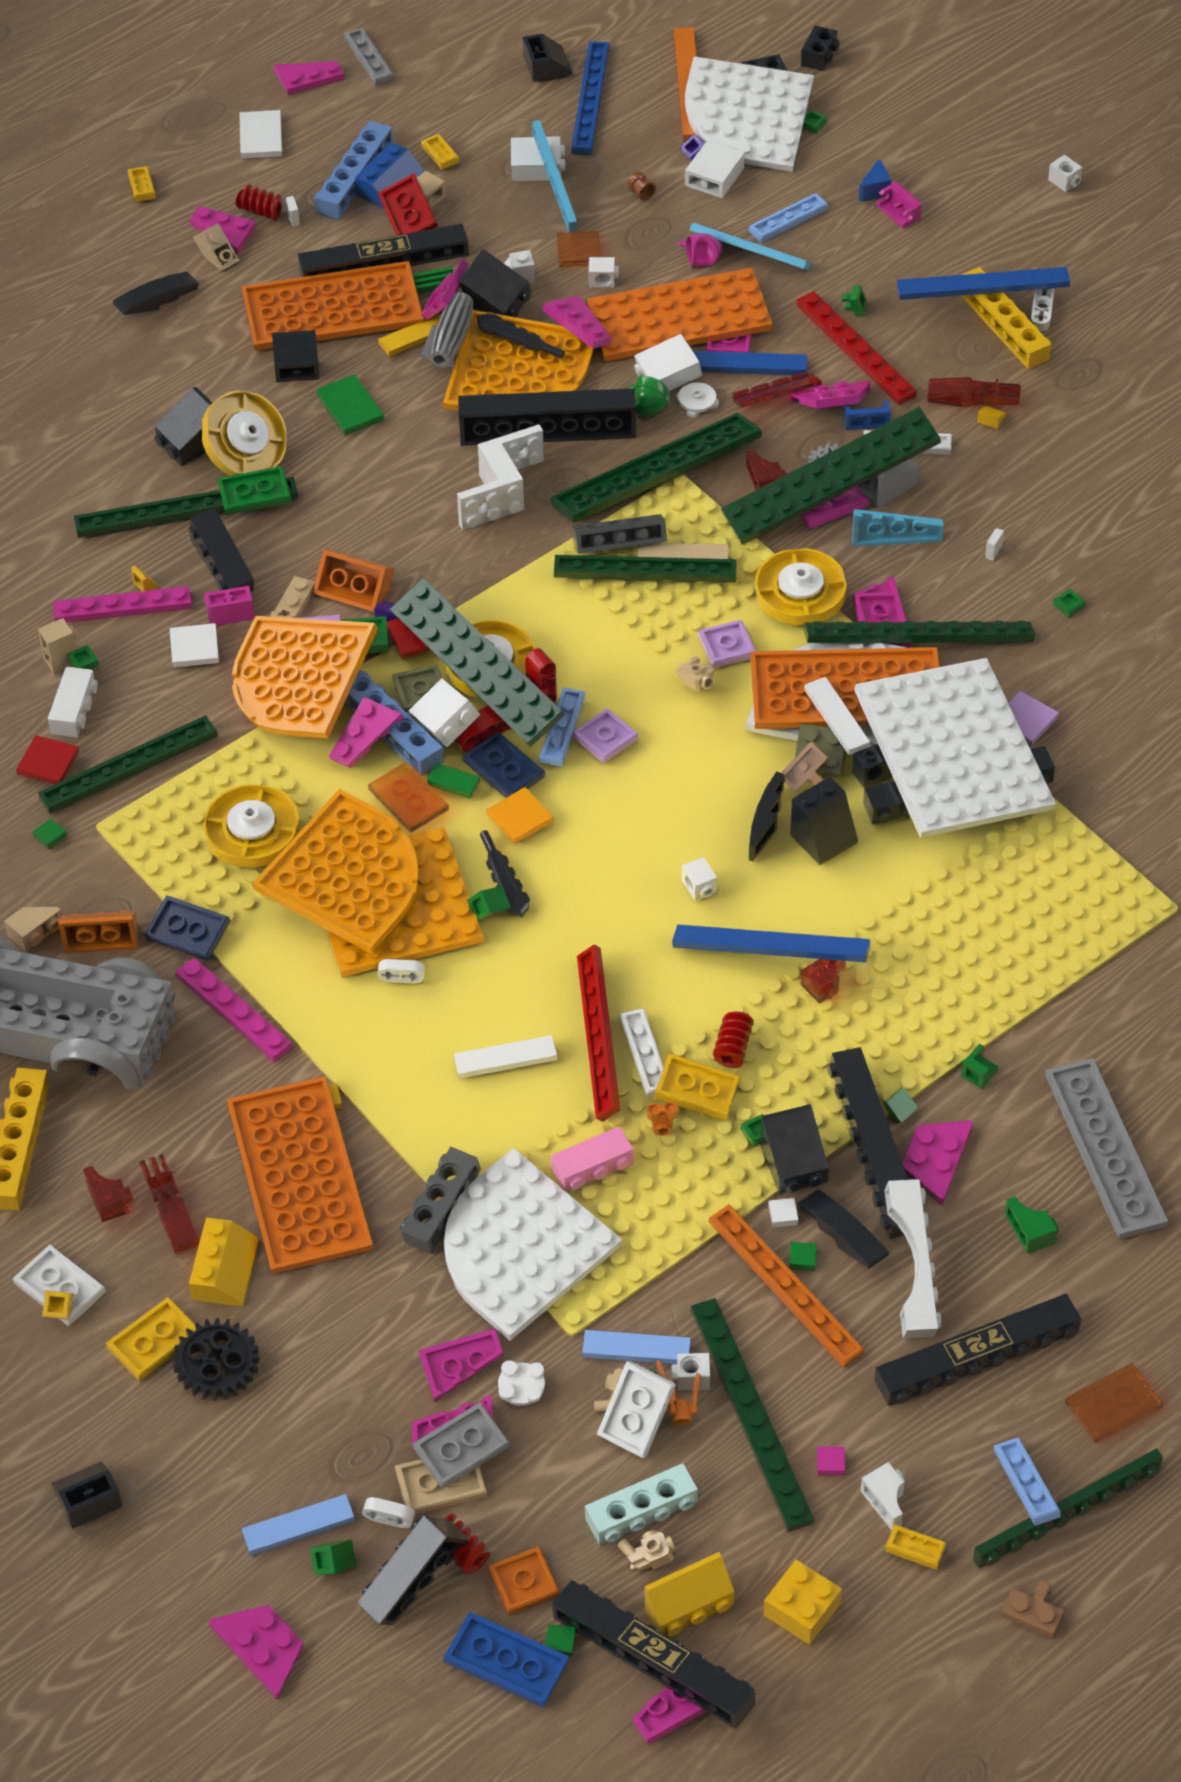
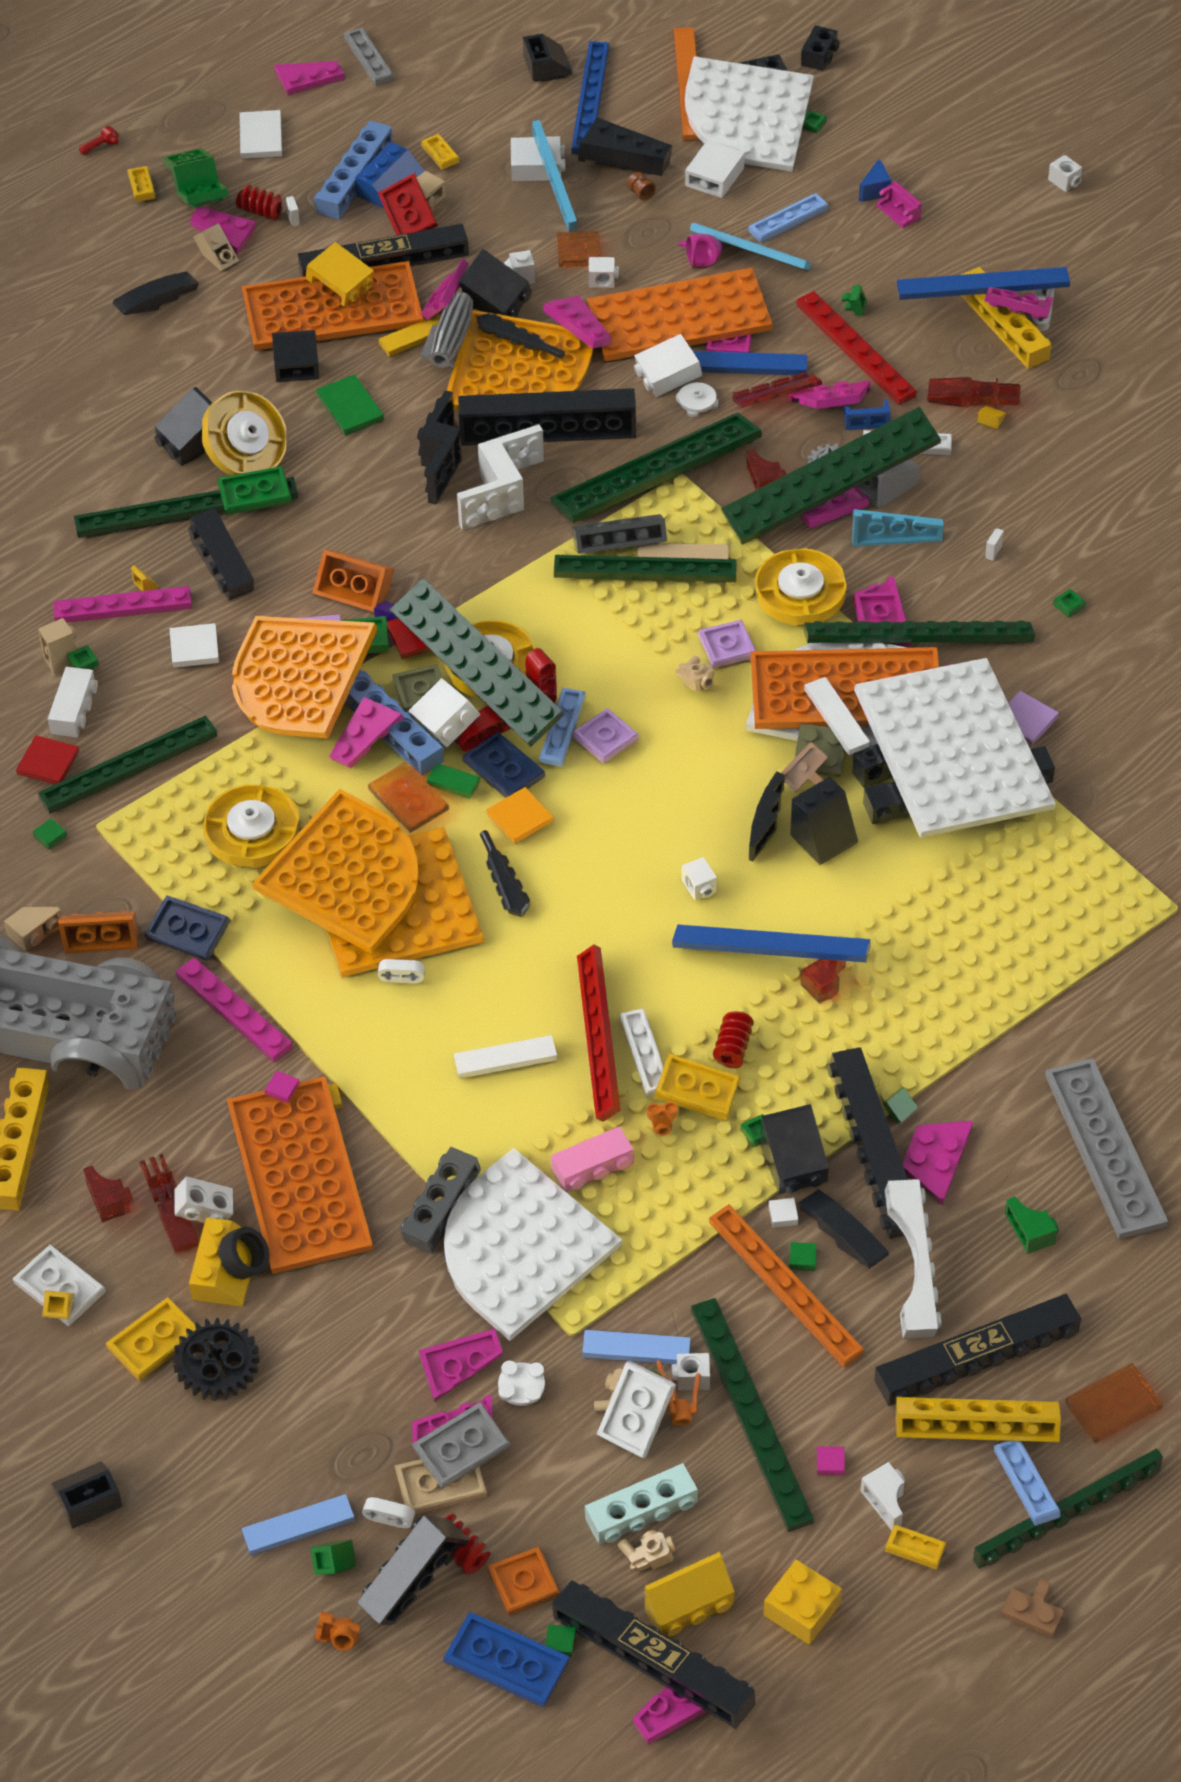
dark pink hinge [204,586,255,626] -> none
dark pink wing [208,1605,304,1700] -> none
tan plate [270,576,315,618] -> none
green tile [412,267,453,294] -> none
green panel [467,886,511,922] -> none
green piece [628,376,670,417] -> none
slope [680,134,704,161] -> none
green panel [961,1044,999,1089] -> none
none -> red piece [79,126,119,155]
none -> green bracket [162,148,229,208]
none -> white brick [175,1176,233,1223]
none -> black tyre [219,1226,269,1279]
none -> dark pink tile [265,1070,299,1103]
none -> yellow panel [305,242,374,307]
none -> orange plate [314,1611,361,1651]
none -> black bracket [417,390,462,505]
none -> black wedge [578,117,672,176]
none -> yellow brick [896,1397,1061,1442]
none -> dark pink wing [985,287,1054,319]

